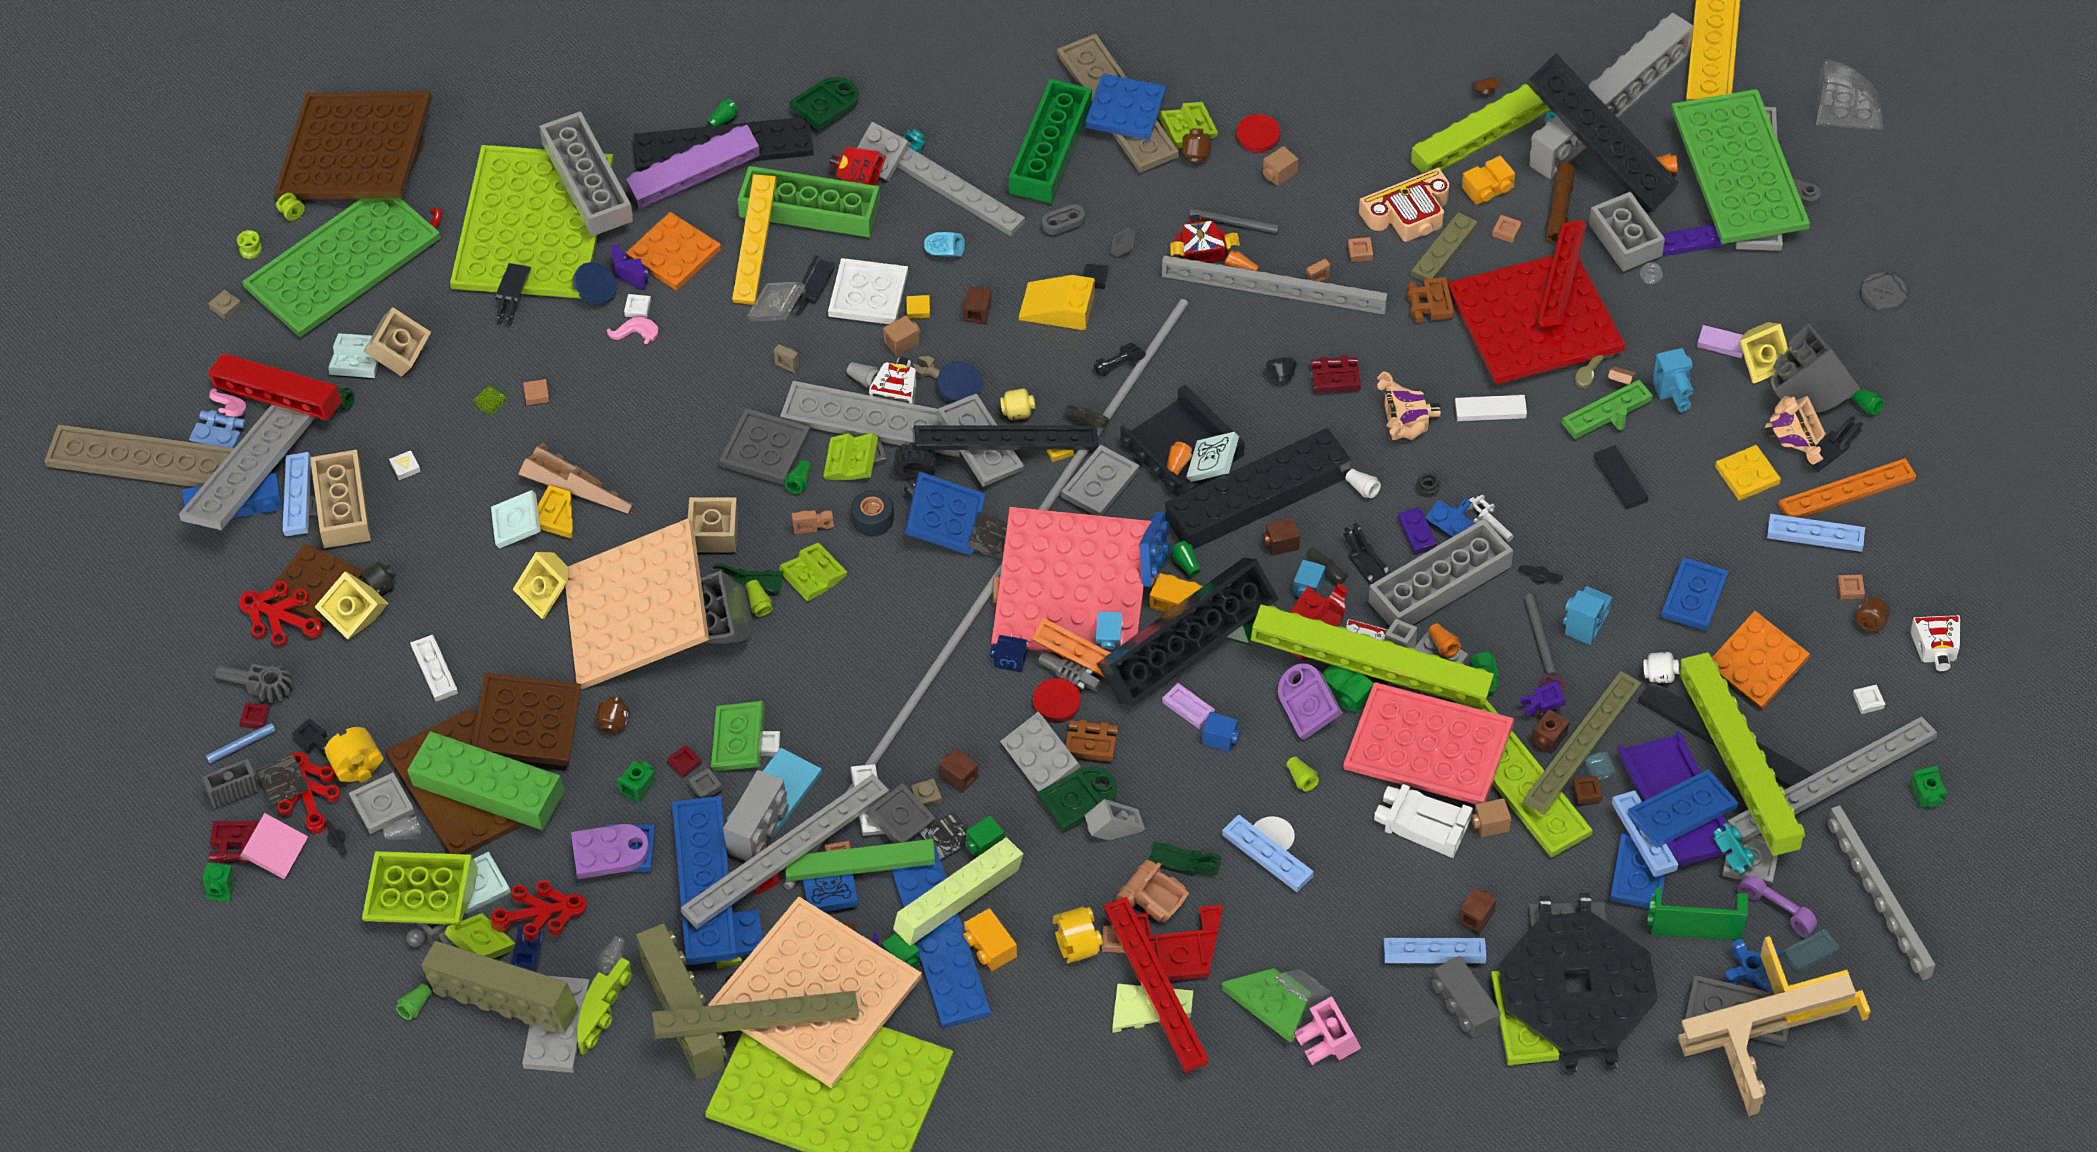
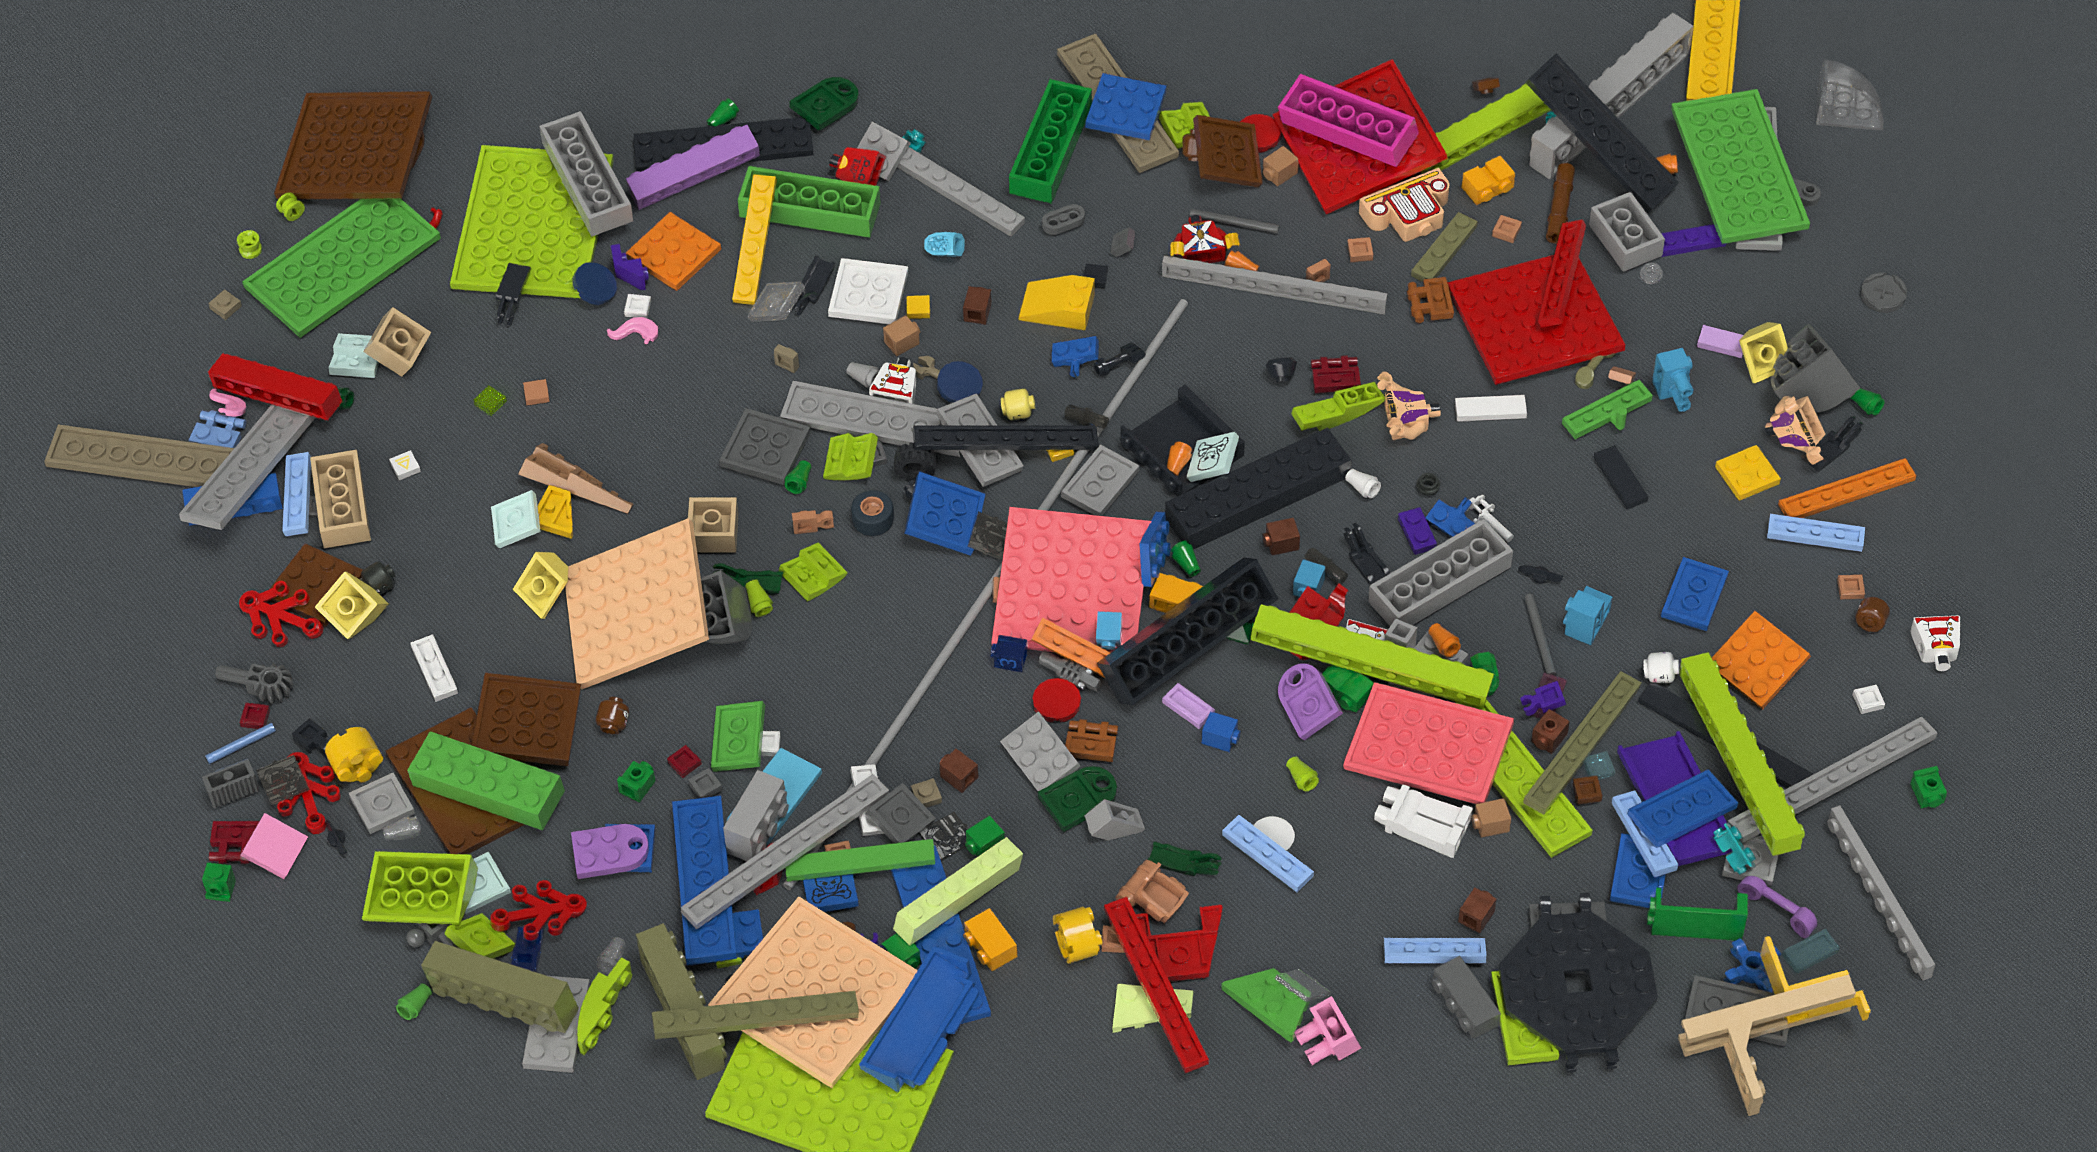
none -> blue slope [859,946,979,1092]
none -> blue plate [1052,336,1099,377]
none -> reddish brown plate [1193,115,1263,187]
none -> red plate [1272,59,1448,215]
none -> dark pink brick [1278,74,1419,167]
none -> lime slope [1291,382,1385,431]

